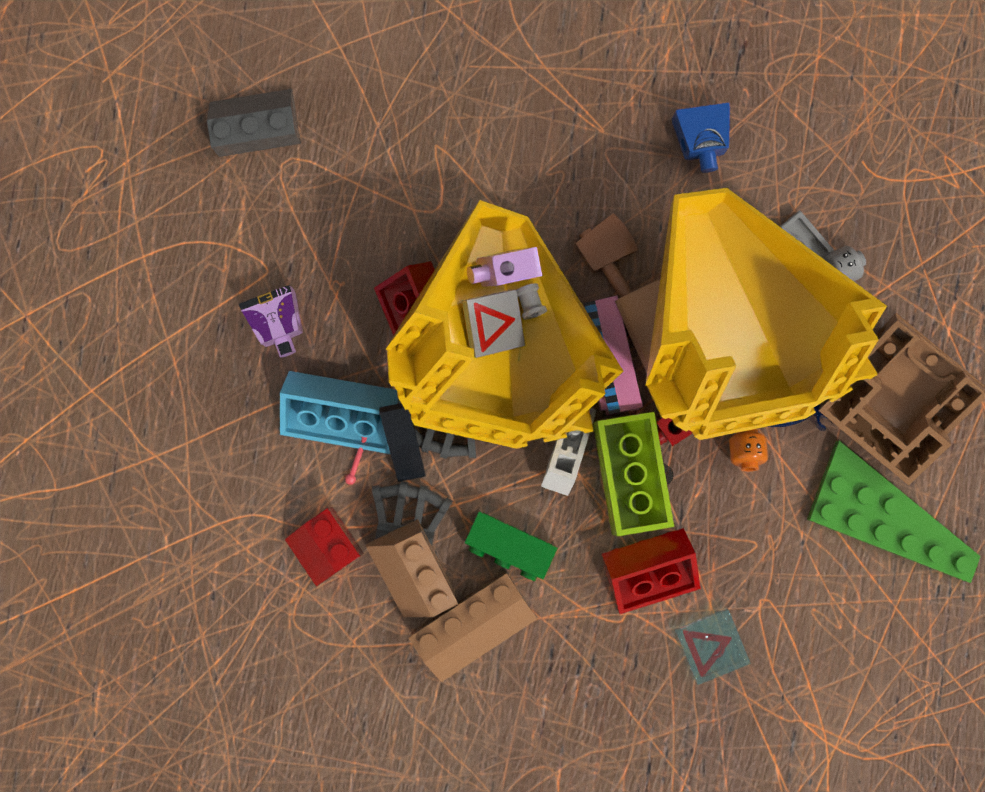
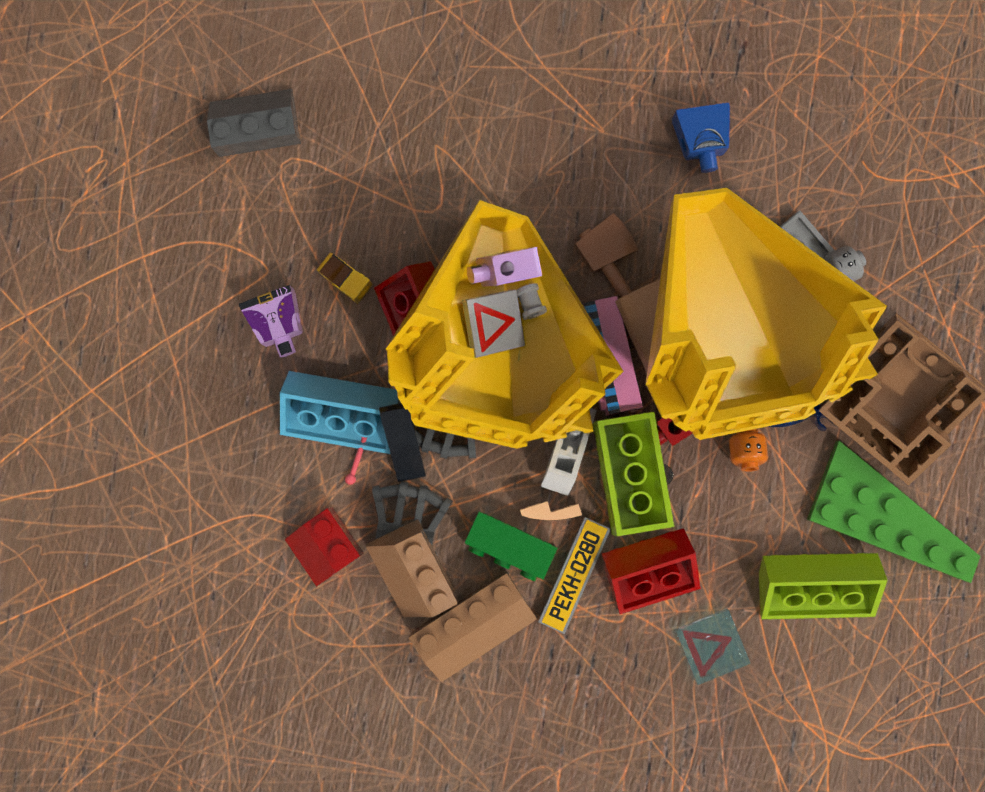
none -> leg [316,252,373,304]
none -> light nougat slope [519,501,582,520]
none -> tile [538,517,611,634]
none -> lime slope [759,553,888,619]

